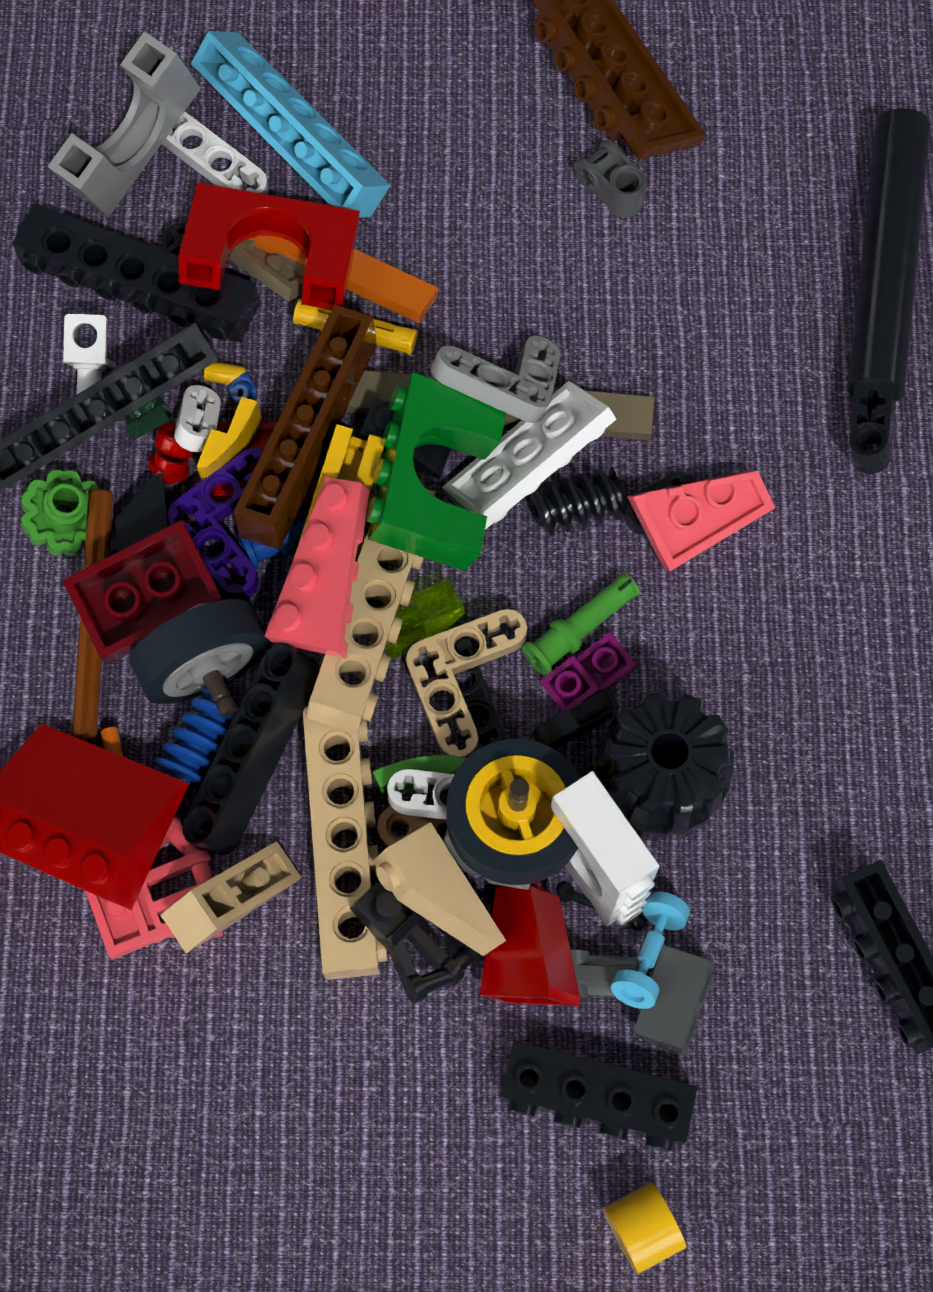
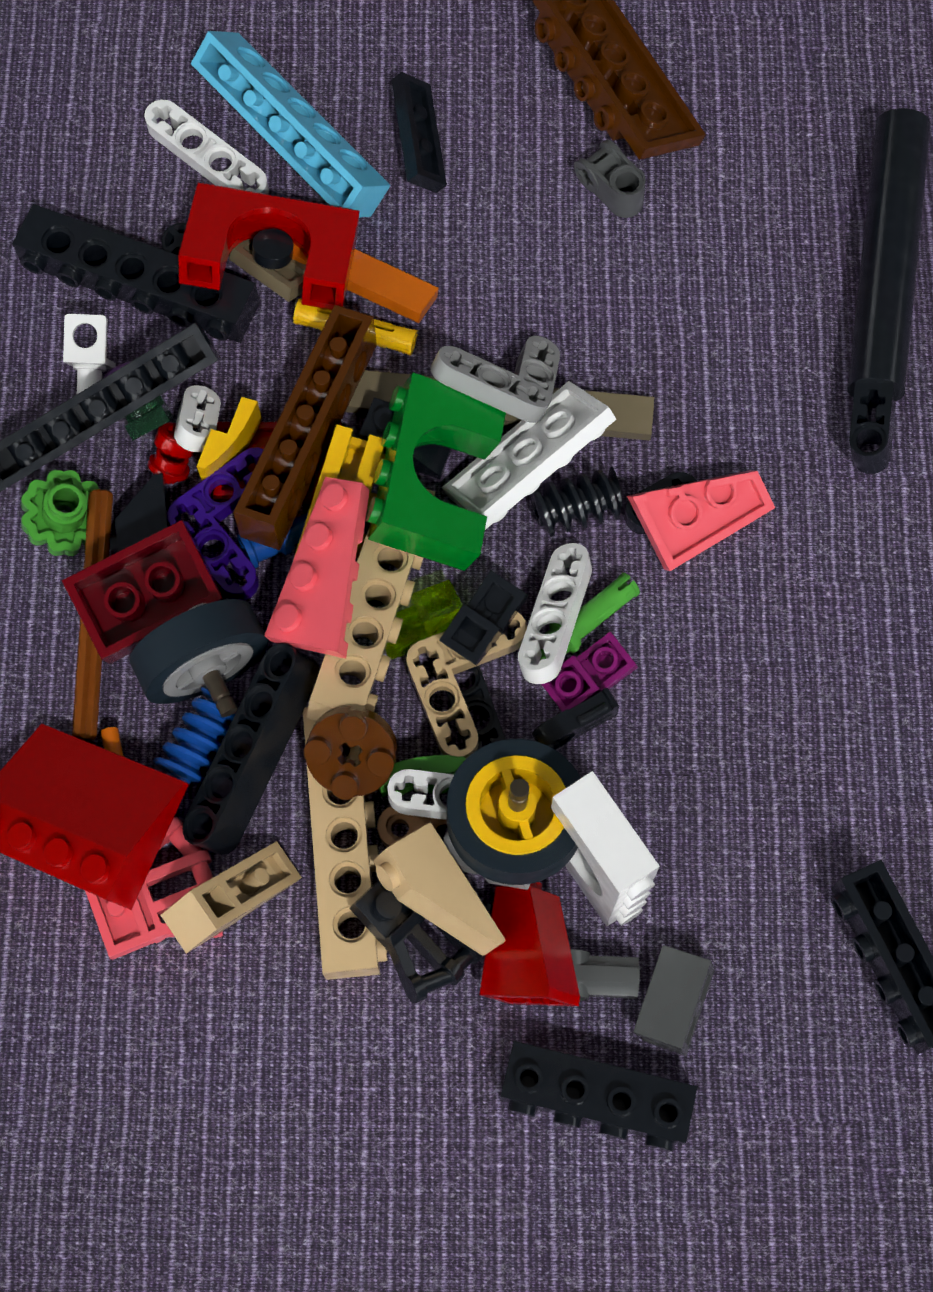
light grey arch [47,31,201,218] -> none
arm [204,362,256,404] -> none
black hinge [557,884,646,931] -> none
black wheel [595,691,734,842] -> none
yellow piece [603,1182,686,1275] -> none
medium azure wheel [611,891,690,1009] -> none
none -> black tile [252,228,294,269]
none -> reddish brown plate [304,706,397,800]
none -> black plate [391,72,447,193]
none -> black slope [439,570,529,666]
none -> white beam [518,543,592,684]

